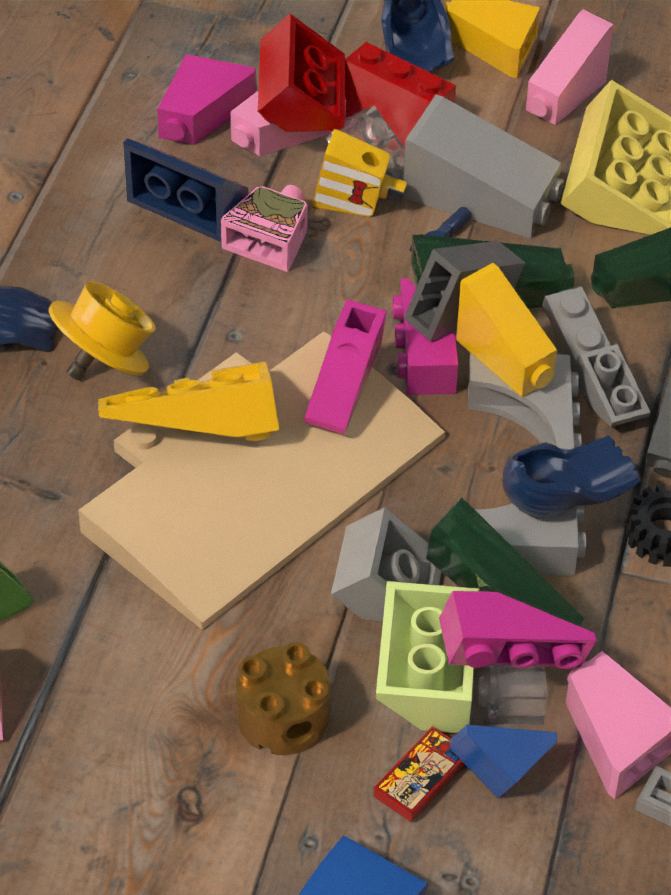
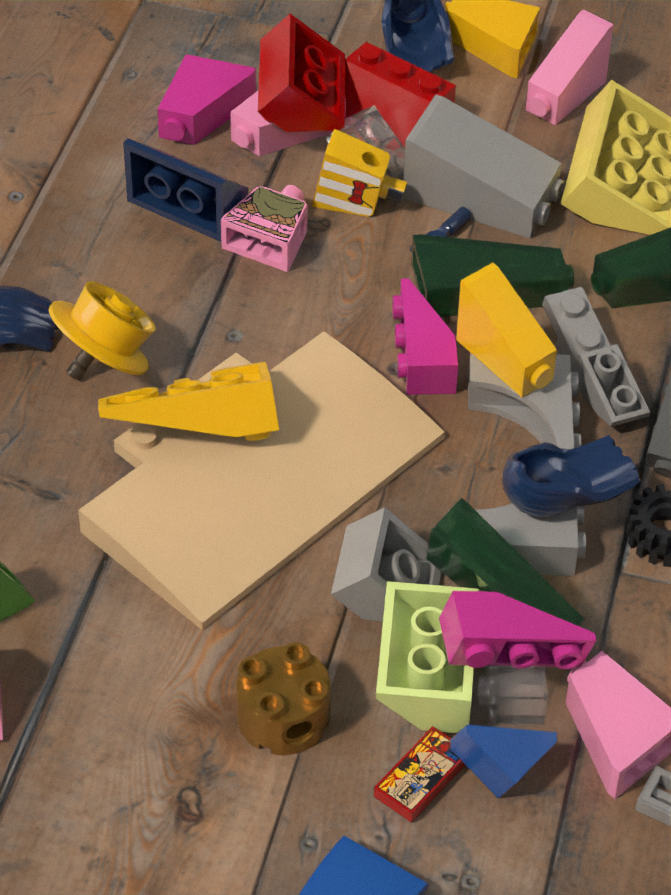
dark pink slope [304,299,387,435] -> none
dark grey slope [404,241,525,342] -> none

